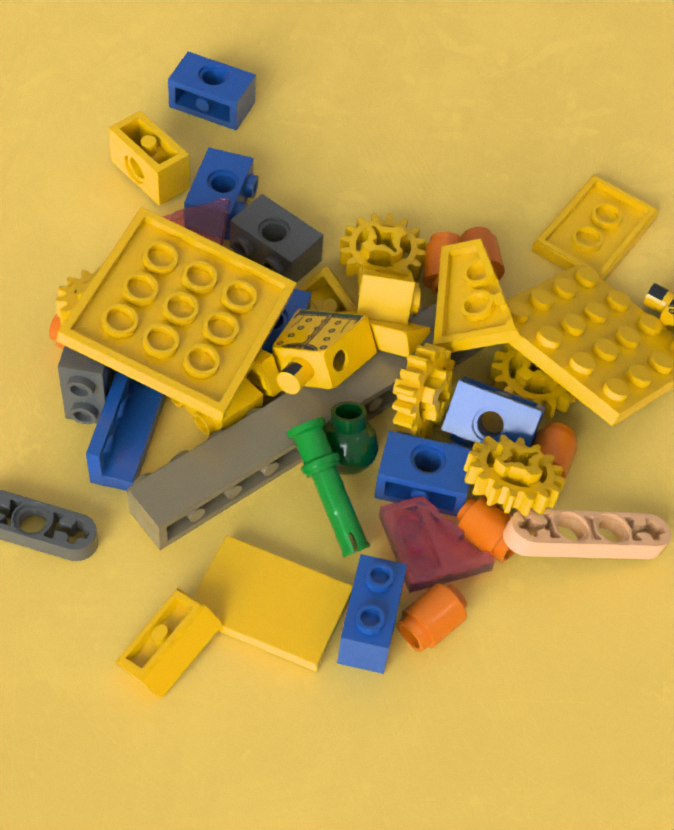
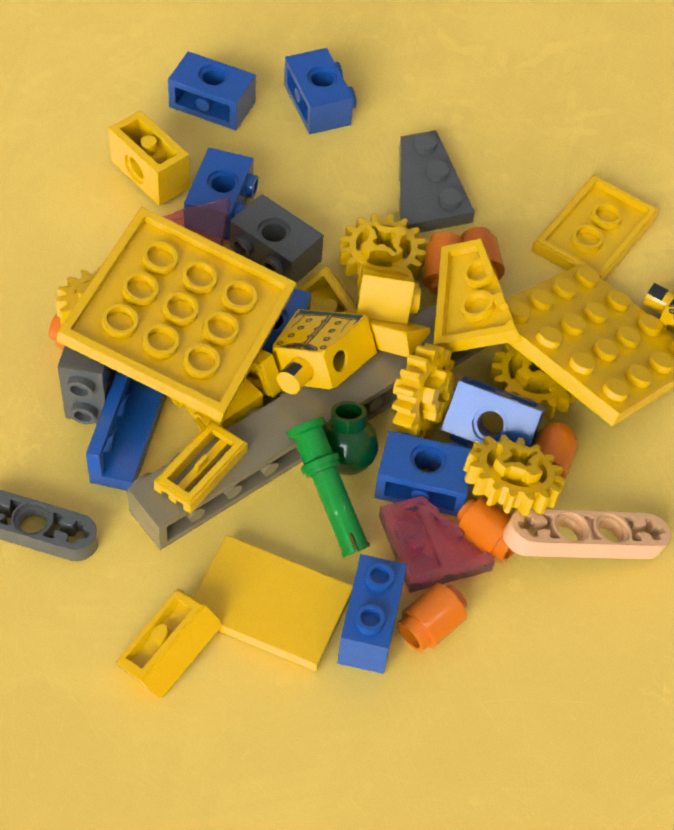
none -> yellow tile [153,420,248,514]
none -> blue brick [284,48,357,134]
none -> dark grey wing [399,130,475,233]

